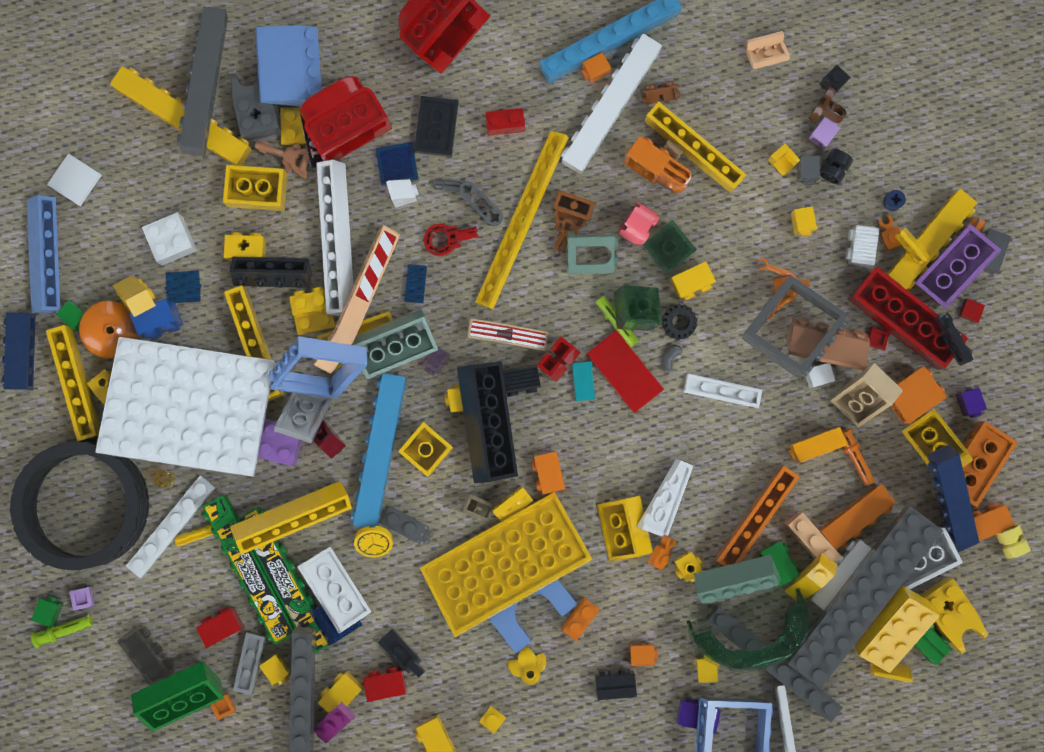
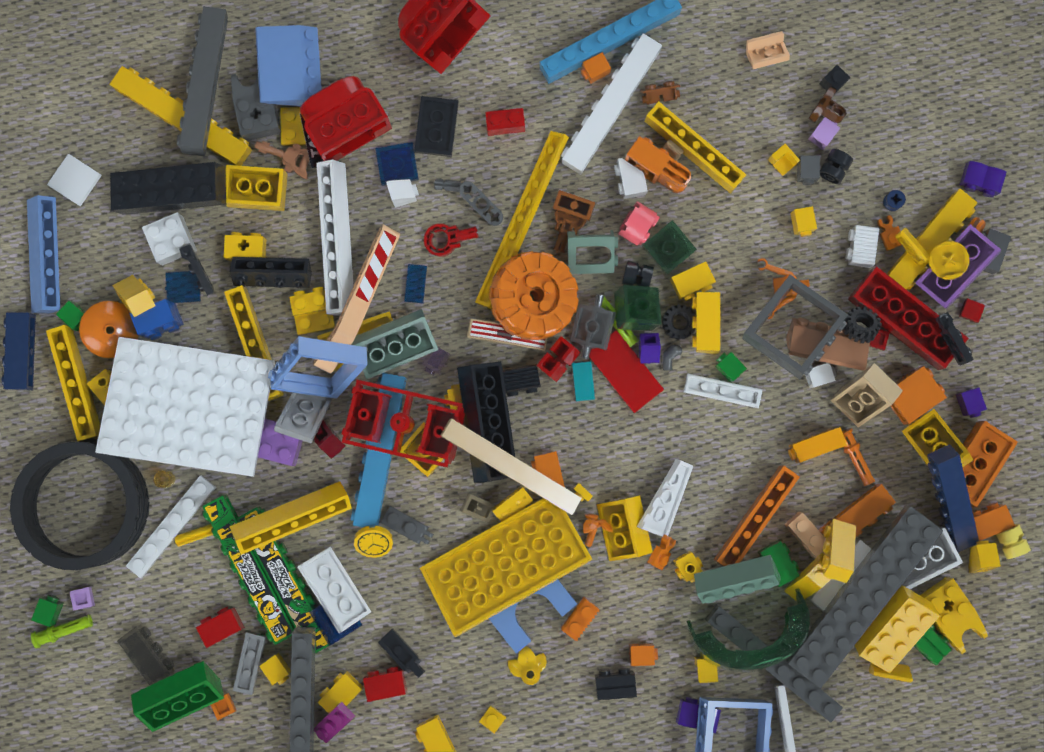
none -> black brick [110,162,227,215]
none -> black hinge [179,243,214,296]
none -> red piece [341,379,465,468]
none -> tan tile [440,419,581,515]
none -> orange wheel [489,251,579,340]
none -> dark grey plate [570,294,616,359]
none -> yellow plate [573,483,593,502]
none -> orange plant [583,514,613,547]
none -> white slope [614,158,648,199]
none -> black wheel [622,260,654,291]
none -> dark purple brick [639,333,661,364]
none -> yellow slope [692,292,720,354]
none -> green brick [715,352,747,383]
none -> yellow brick [821,519,856,583]
none -> black tyre [843,307,882,344]
none -> yellow tile [929,241,970,280]
none -> dark purple brick [960,161,1007,197]
none -> yellow slope [968,540,1001,573]

